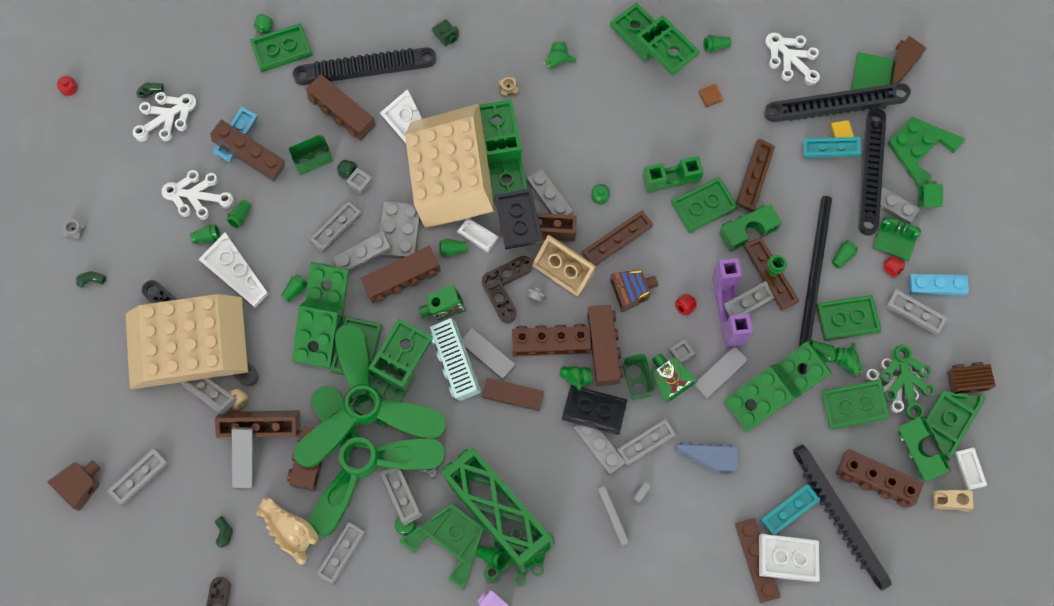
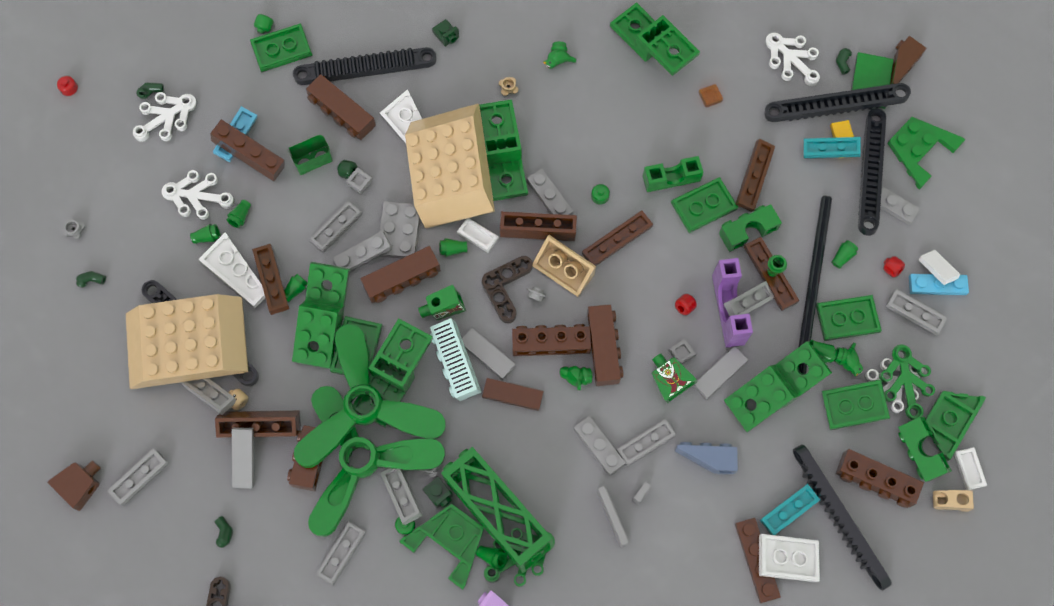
tan animal [256,497,318,565] -> none
black tile [494,188,543,250] -> none
black tile [561,385,628,435] -> none
torso [610,270,658,312] -> none
green piece [622,354,655,401] -> none
green cone [703,35,731,53] -> none
green hinge [873,215,921,261] -> none
green brick [918,181,943,207] -> none
reddish brown brick [947,362,996,394] -> none
none -> reddish brown plate [252,244,290,315]
none -> dark green bracket [422,477,453,509]
none -> dark green arm [836,48,852,75]
none -> white tile [919,250,960,285]

